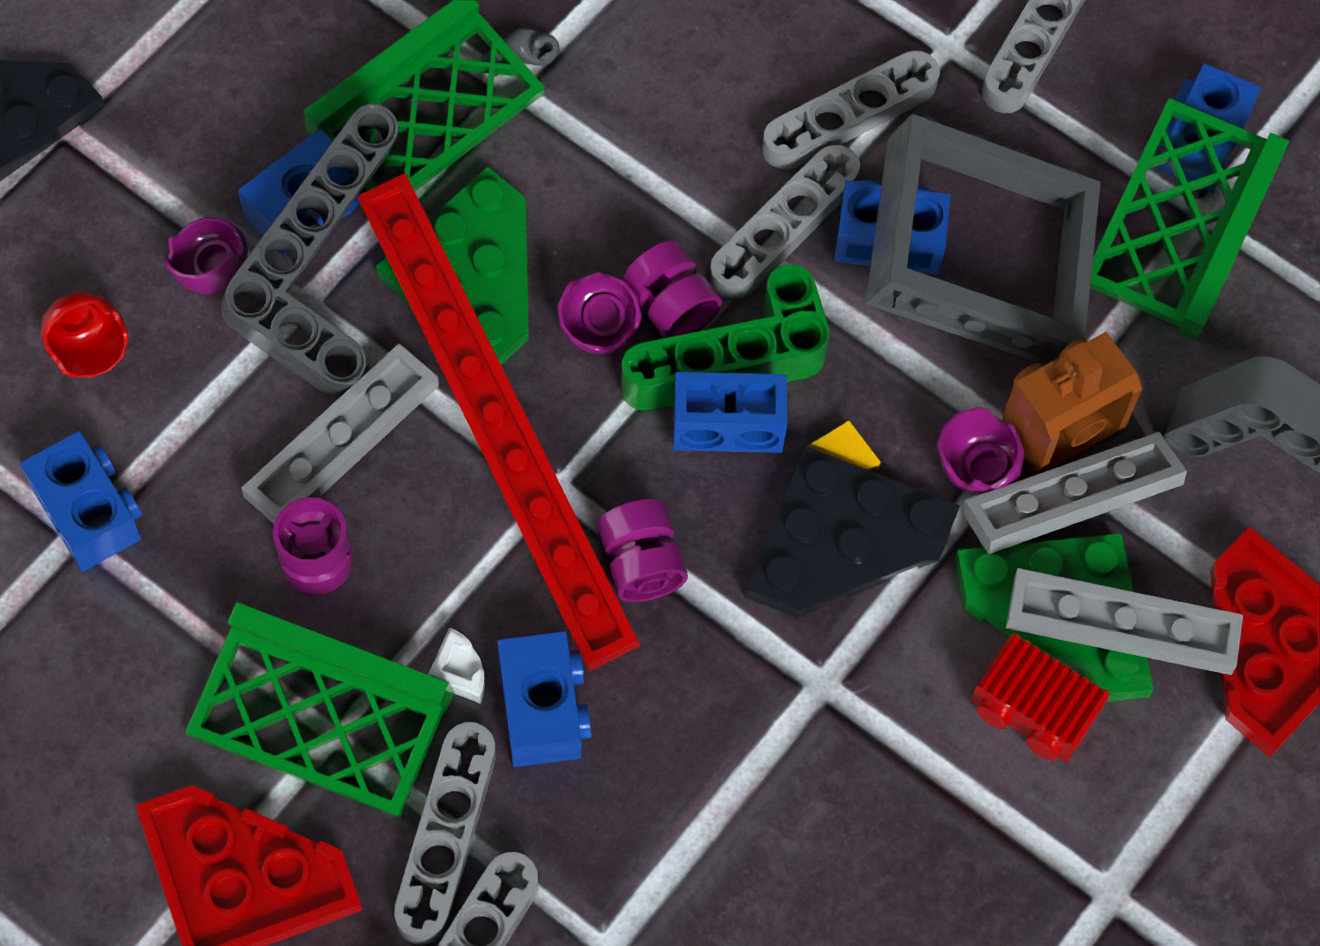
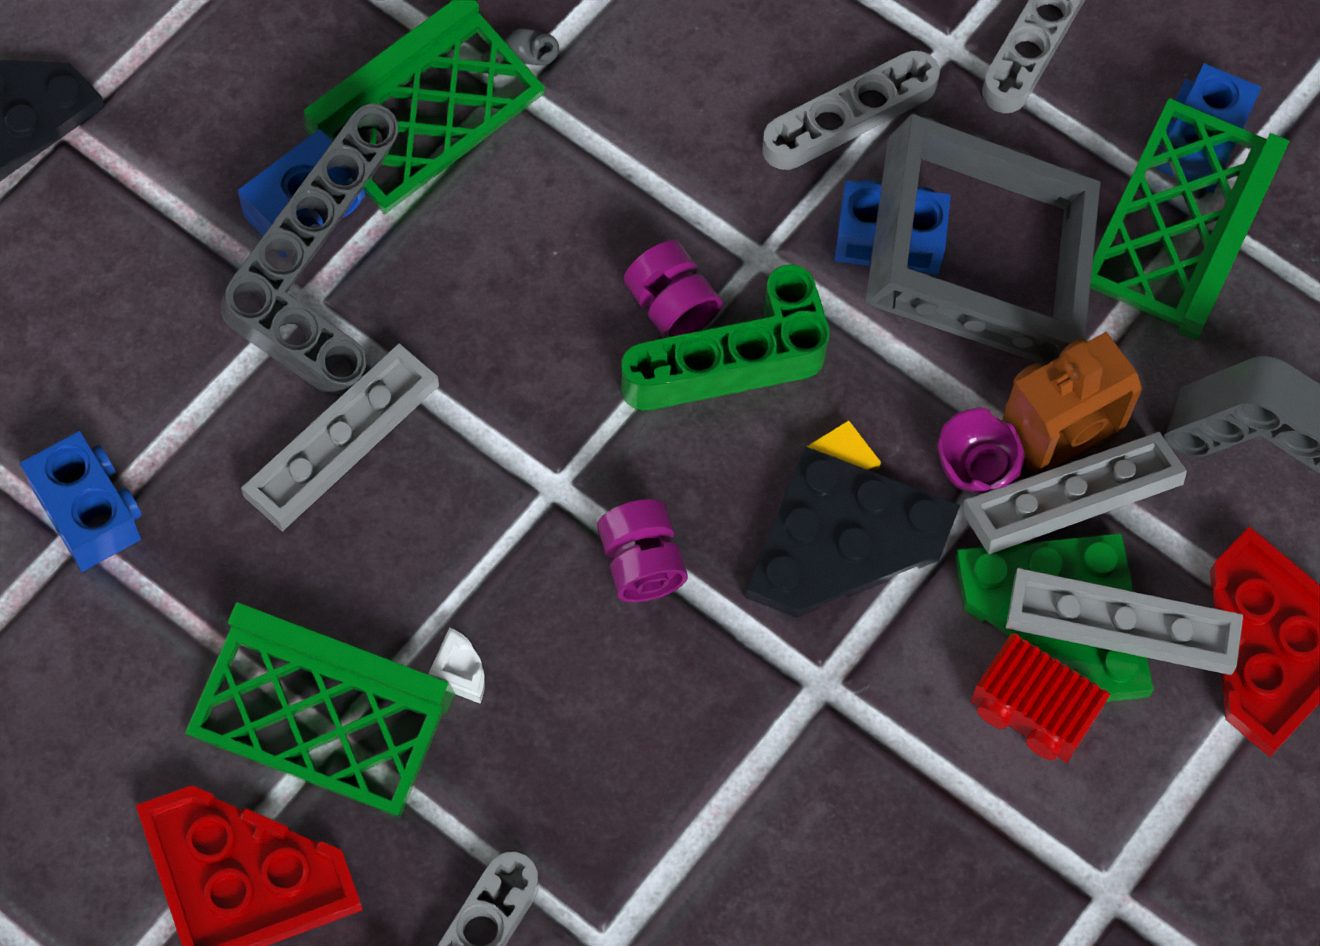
red hair [40,291,129,378] -> none
magenta hair [163,216,248,296] -> none
magenta wheel [273,497,353,595] -> none
red plate [357,173,640,671] -> none
green plate [376,167,529,365] -> none
light grey beam [394,722,496,945] -> none
blue brick [498,631,591,767] -> none
magenta hair [557,272,642,355] -> none
blue brick [673,372,787,453] -> none
light grey beam [709,145,860,301] -> none

